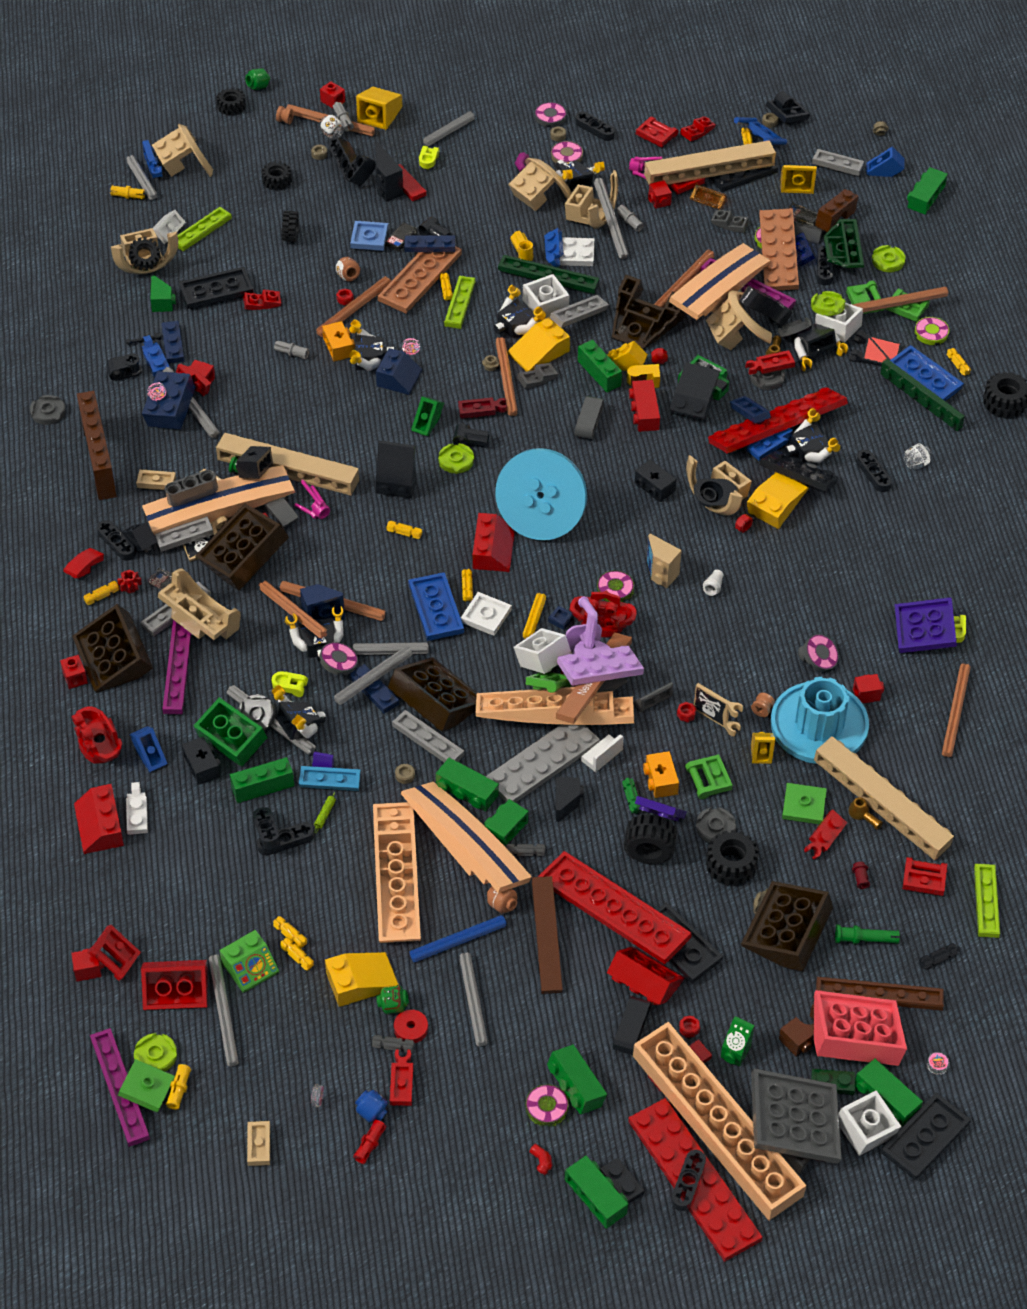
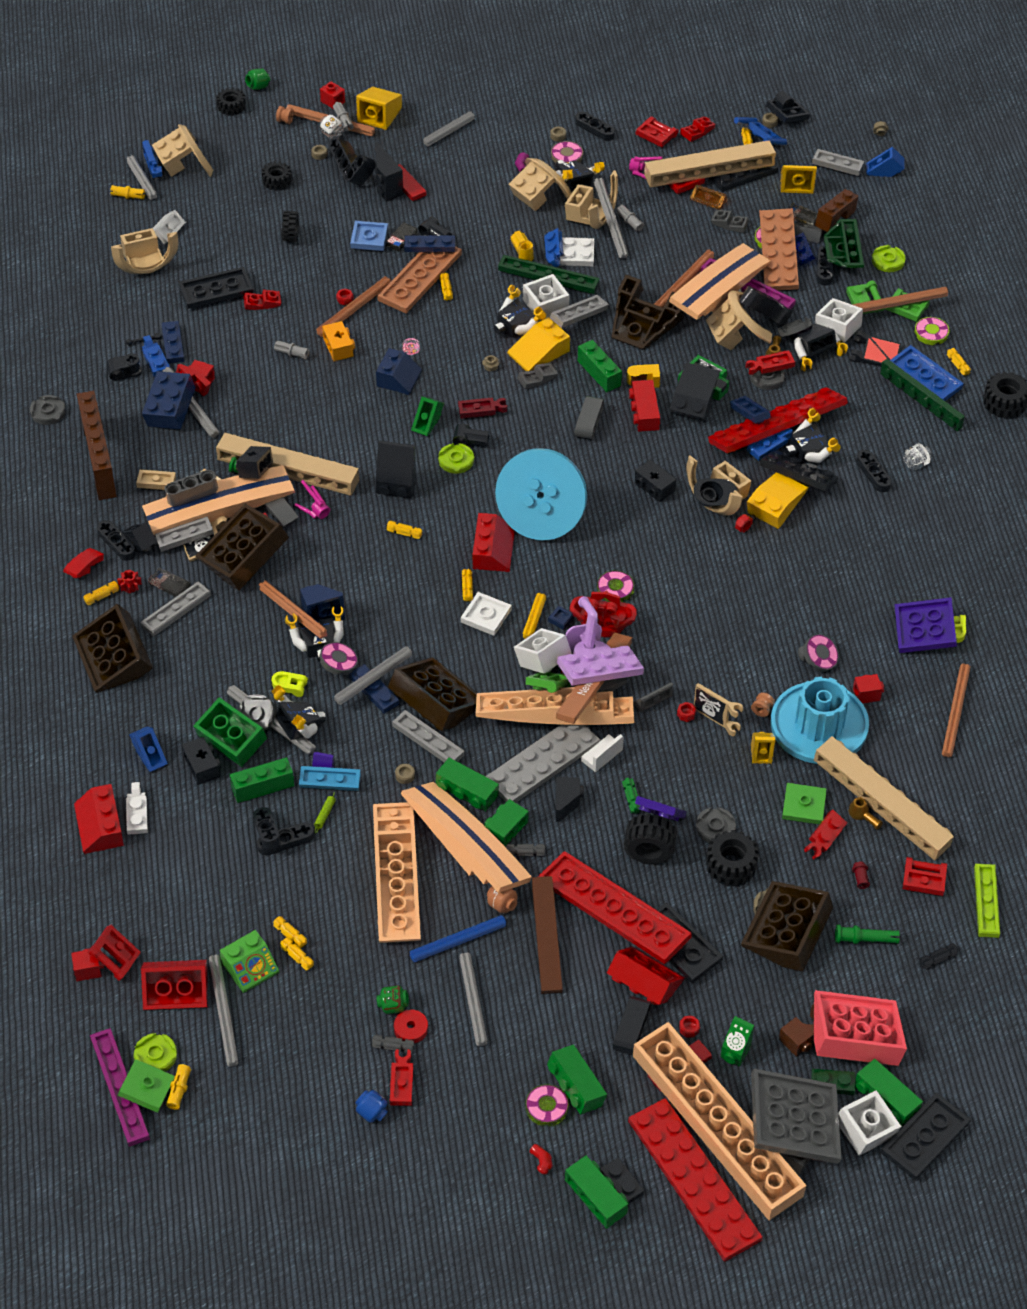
red brick [60,655,88,689] -> none
red piece [71,706,122,764] -> none
black tyre [129,237,160,271] -> none
clear tile [147,383,166,401] -> none
green slope [150,276,176,312] -> none
tan piece [158,569,241,640] -> none
magenta plate [163,620,192,714] -> none
lime tile [178,207,232,251] -> none
tan plate [247,1121,270,1166] -> none
nougat axle [280,581,386,621] -> none
clear tile [311,1084,324,1107] -> none
yellow slope [325,952,398,1007] -> none
nougat head [336,257,360,281] -> none
torso [349,320,394,371] -> none
light grey axle [353,642,429,655] -> none
red pin [353,1120,387,1164] -> none
blue plate [408,572,464,641] -> none
neon yellow plate [419,146,440,169] -> none
lime tile [444,276,476,329] -> none
nougat axle [496,337,518,416] -> none
tile [535,102,566,127] -> none
yellow slope [607,341,648,371] -> none
light orange brick [643,751,679,798] -> none
tan slope [646,534,682,588] -> none
red brick [648,180,672,209] -> none
red tile [651,348,668,365] -> none
black beam [671,1150,706,1211] -> none
bright green plate [685,754,733,799] -> none
white cone [703,570,724,596] -> none
lime tile [811,291,845,316] -> none
reddish brown tile [816,977,944,1011] -> none
green brick [907,167,948,214] -> none
tile [927,1052,949,1075] -> none

